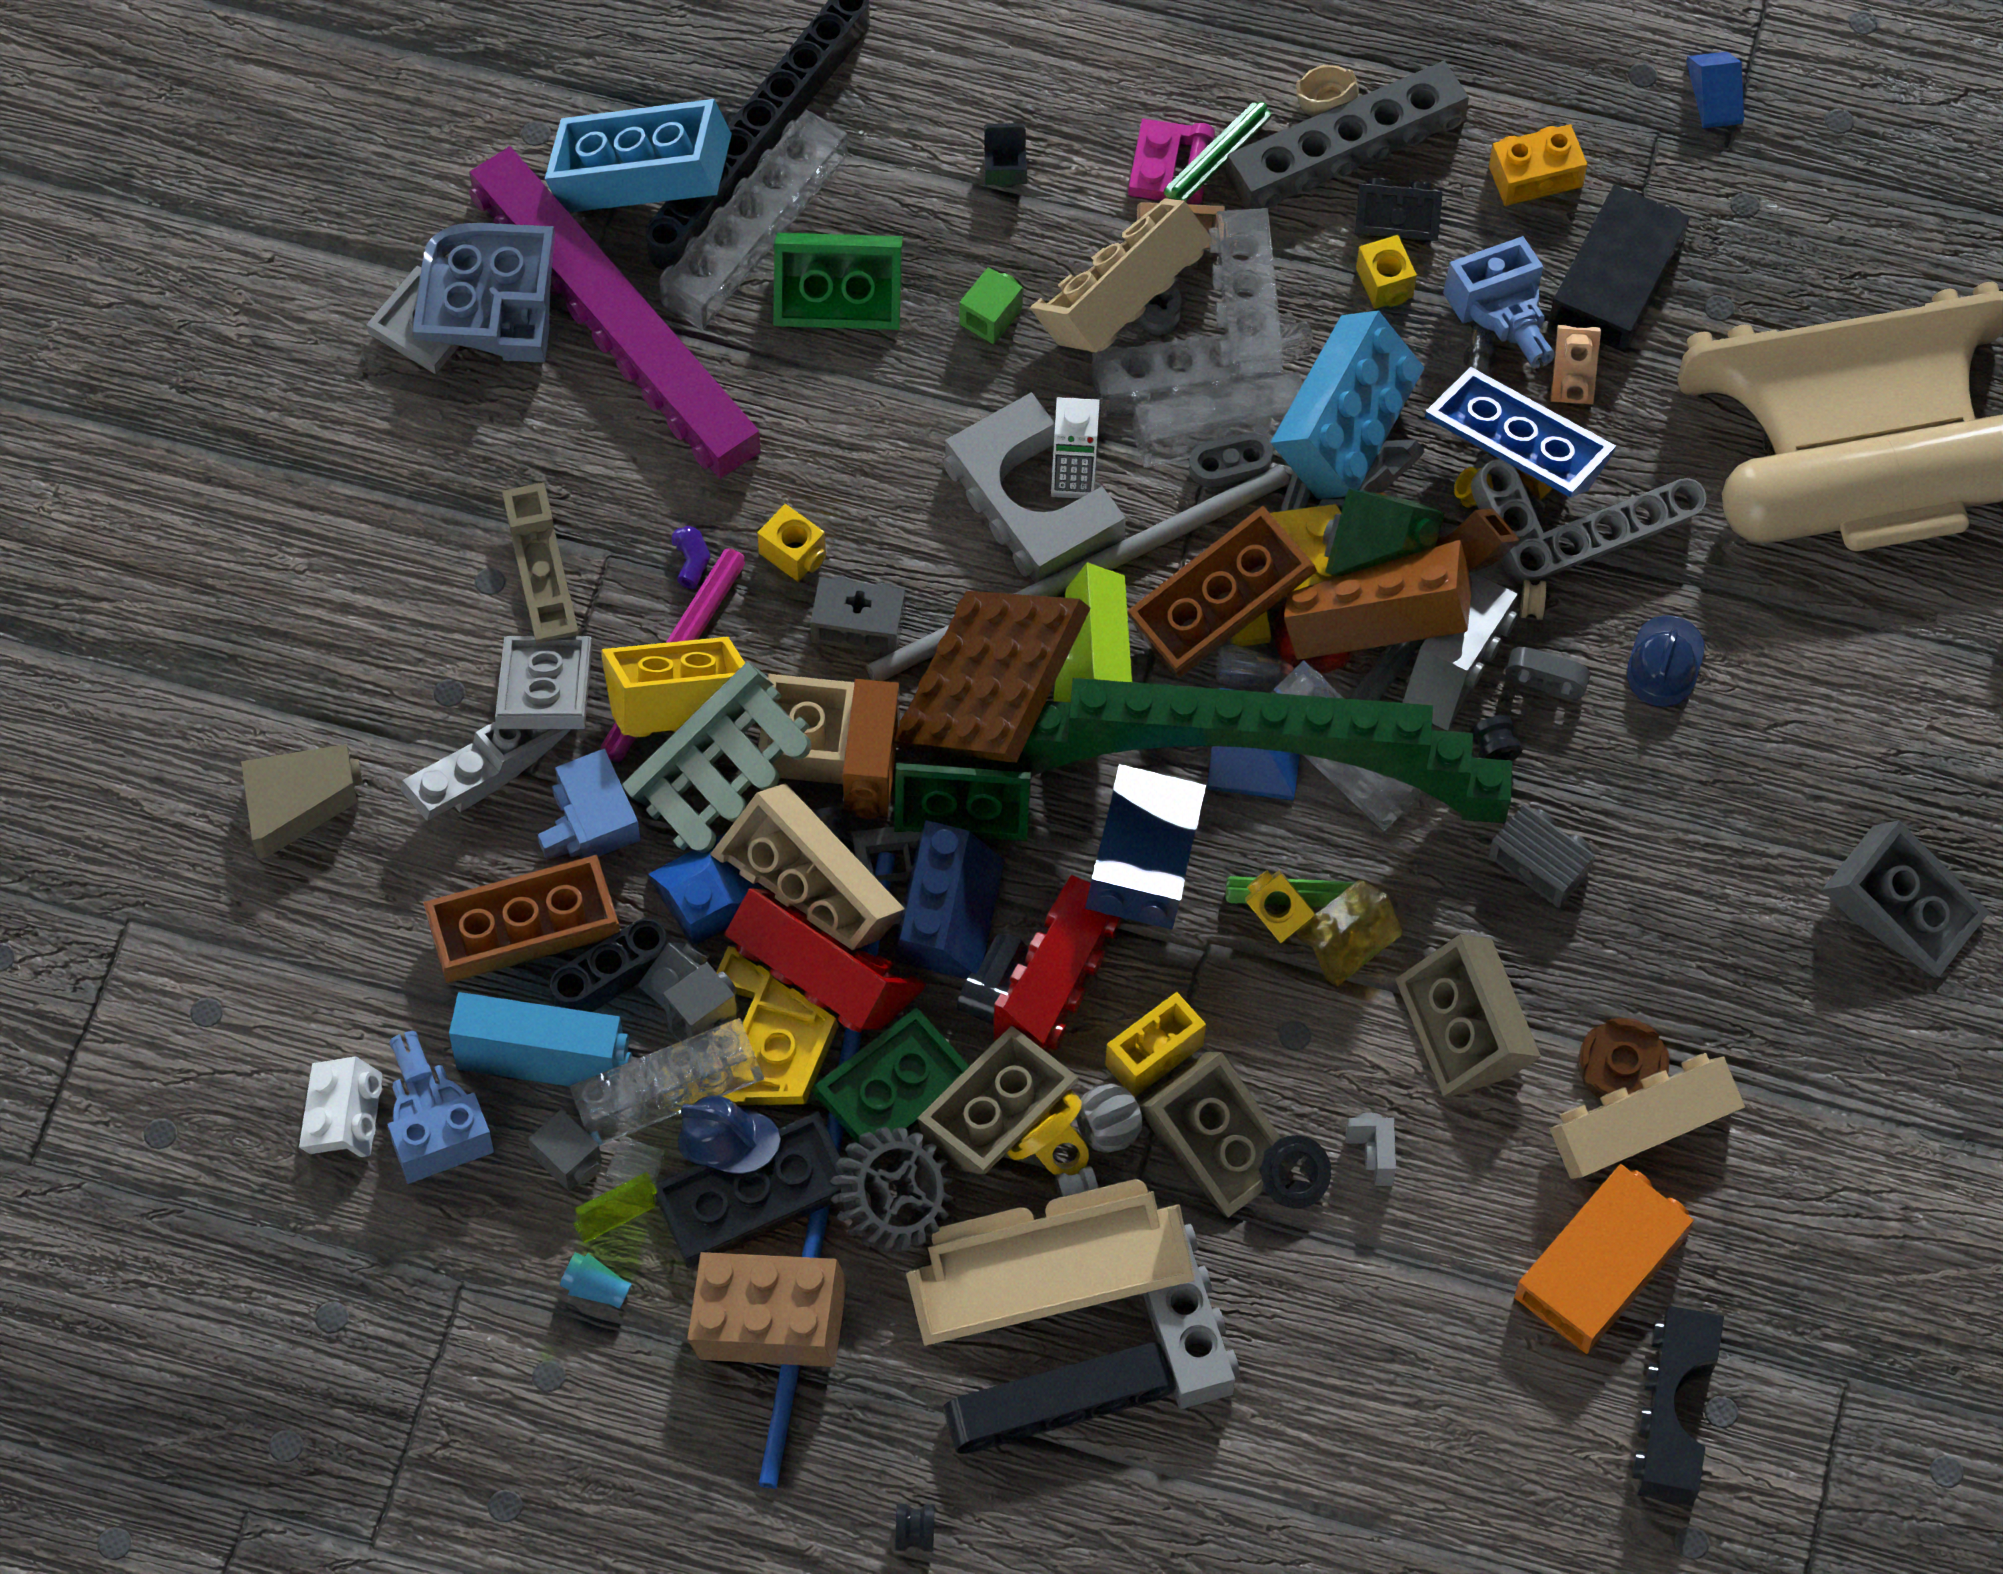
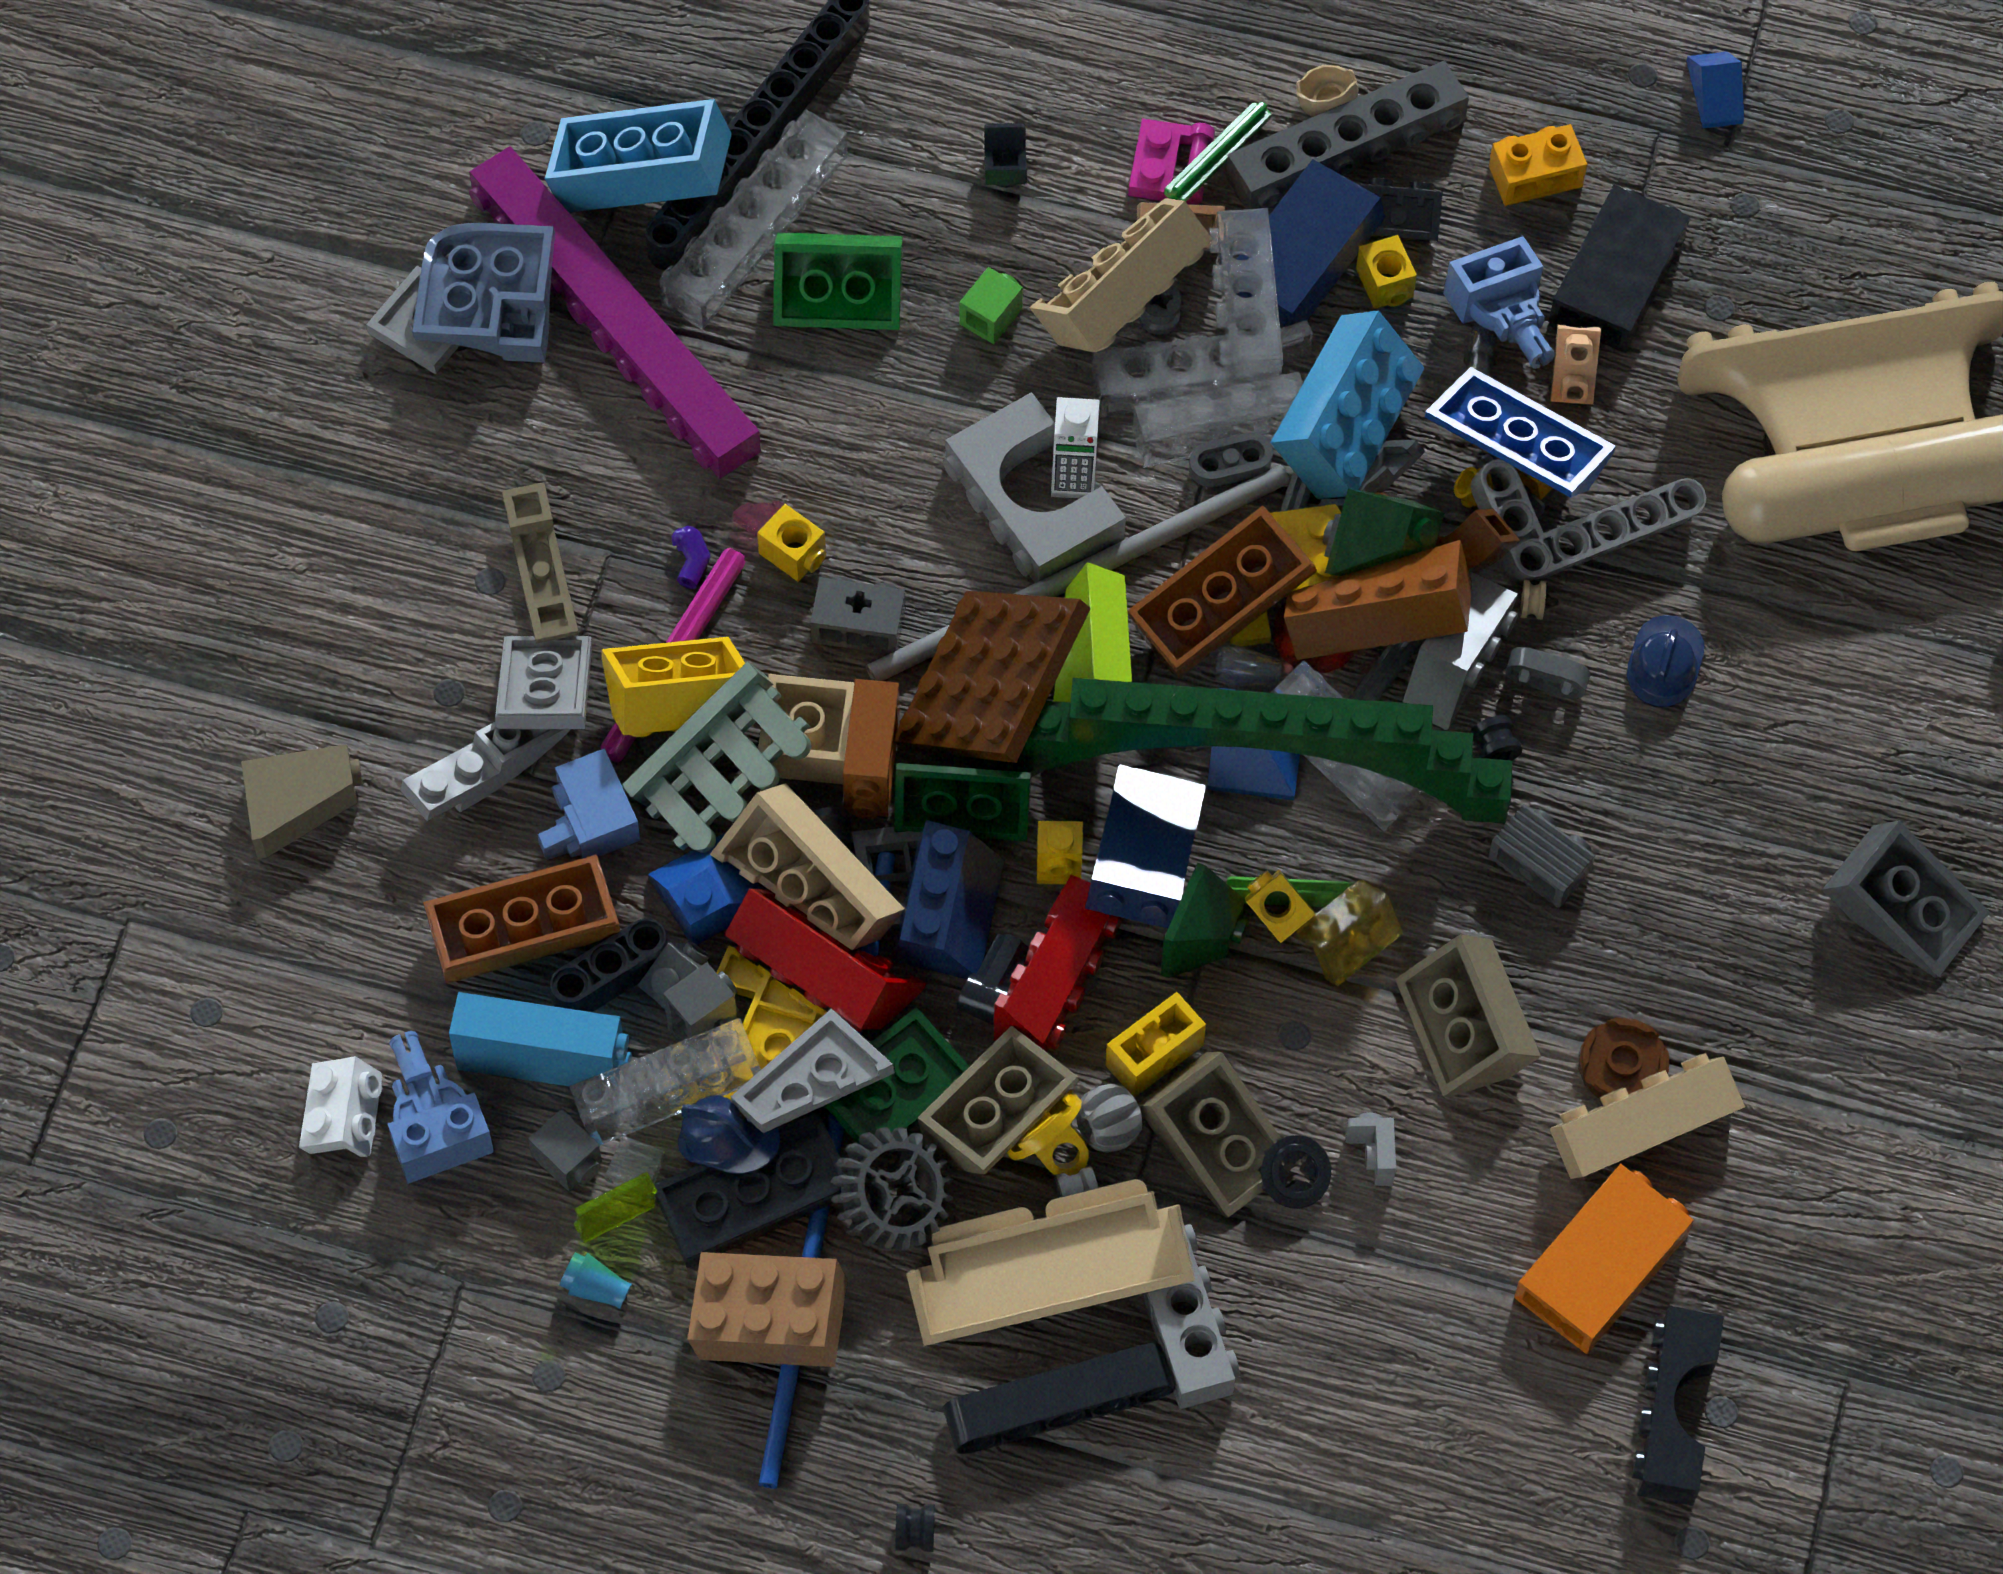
none -> light grey wing [730,1009,895,1133]
none -> clear pink tile [732,501,793,538]
none -> yellow brick [1037,821,1083,885]
none -> dark green slope [1161,862,1249,978]
none -> dark blue brick [1225,159,1385,332]

